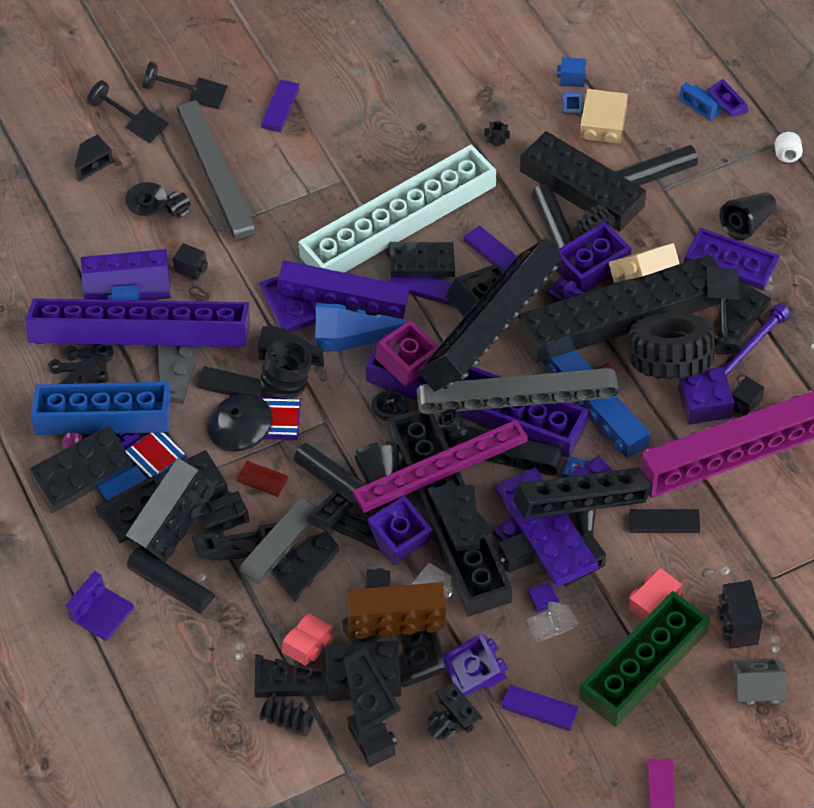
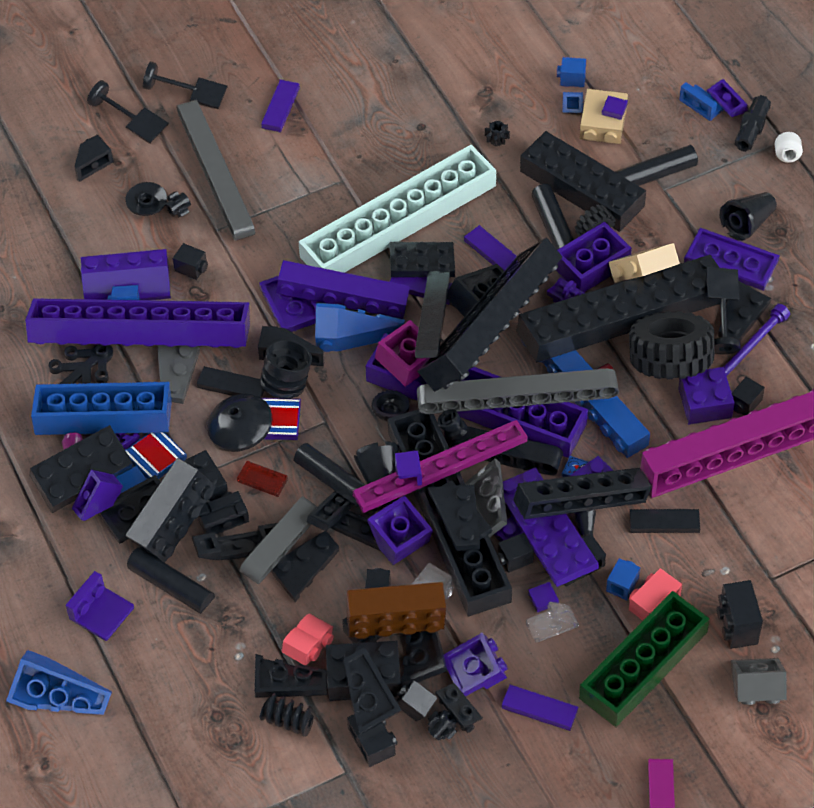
none -> blue wedge [6,650,112,715]
none -> dark purple slope [72,470,123,521]
none -> dark purple panel [395,451,422,486]
none -> brick [396,680,437,722]
none -> black tile [415,271,450,358]
none -> dark grey wing [465,459,507,537]
none -> dark purple tile [602,95,628,120]
none -> blue brick [606,558,640,600]
none -> black piece [734,95,771,152]

